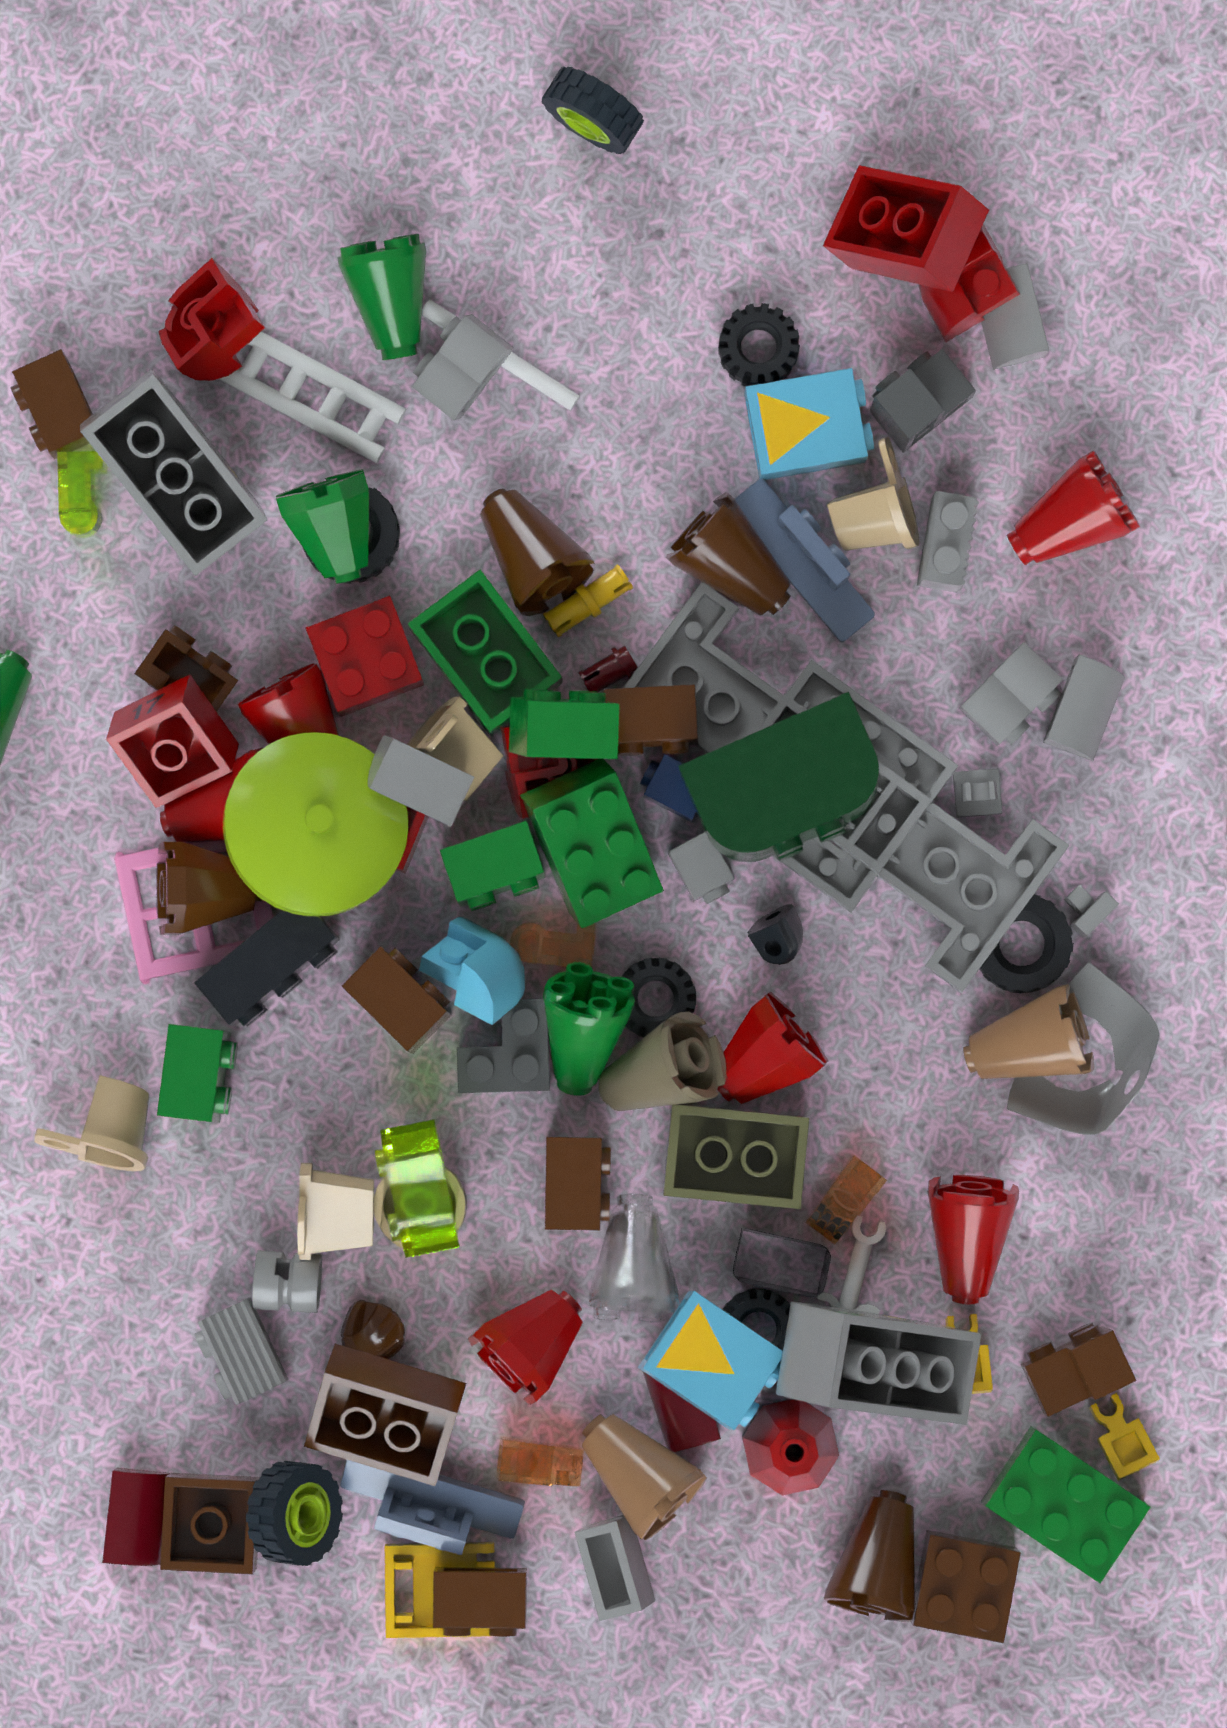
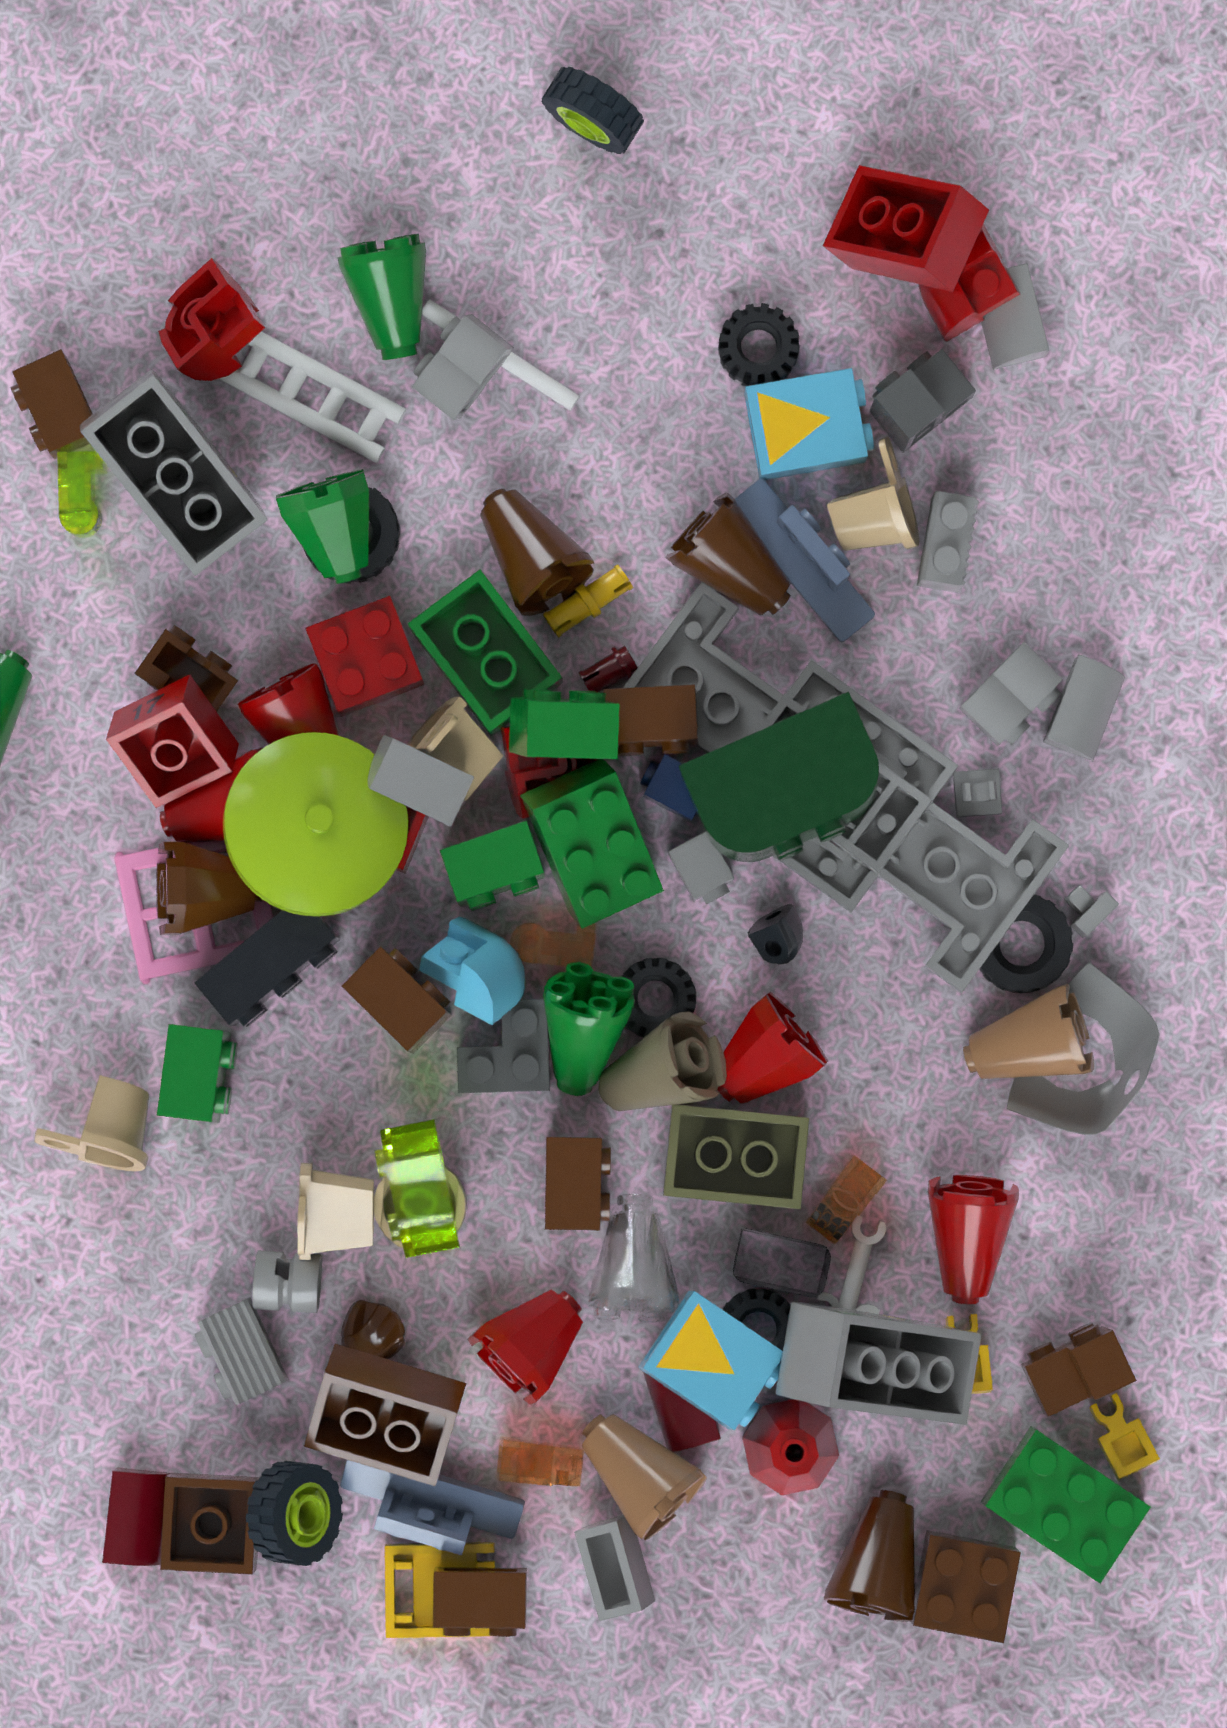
red cone [1007,450,1140,565] -> none

